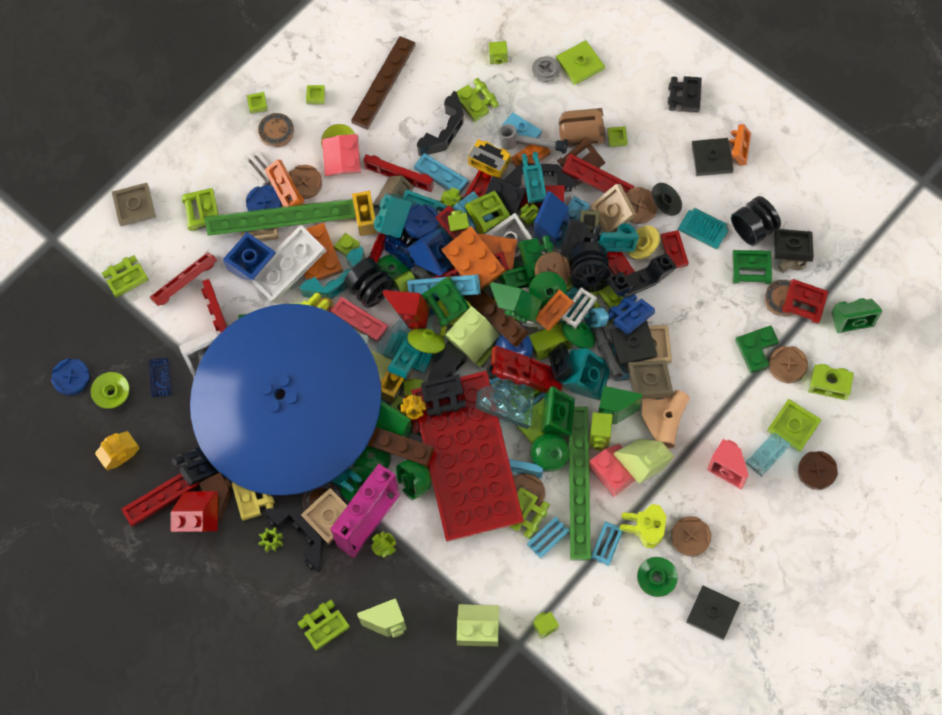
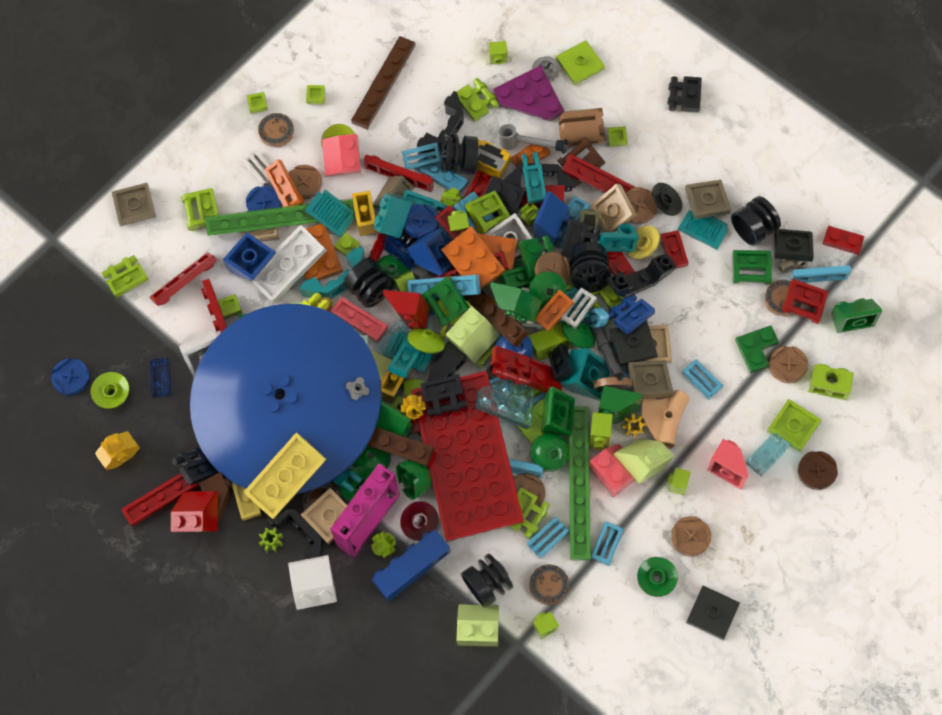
lime plate [298,600,350,651] -> none
yellowish green slope [357,598,407,638] -> none
medium azure plate [502,112,542,145] -> none
neon yellow hinge [620,504,667,549] -> none
pearl dark grey plate [691,138,733,176] -> none
orange plate [729,124,751,166] -> none
none -> lime plate [218,294,242,319]
none -> light yellow plate [243,432,327,519]
none -> white slope [288,555,337,610]
none -> teal window [304,189,355,237]
none -> light grey plate [346,377,369,400]
none -> blue brick [372,530,451,602]
none -> dark red dish [400,501,439,541]
none -> medium azure tile [401,143,440,169]
none -> black wheel [440,134,478,175]
none -> black wheel [460,553,513,608]
none -> magenta plate [493,65,565,121]
none -> tile [529,564,570,605]
none -> medium nougat tile [594,377,633,392]
none -> yellow gear [621,413,646,438]
none -> lime plate [667,468,691,495]
none -> medium azure tile [682,359,723,400]
none -> dark tan plate [685,179,731,219]
none -> medium azure tile [790,265,851,283]
none -> red plate [822,225,865,255]

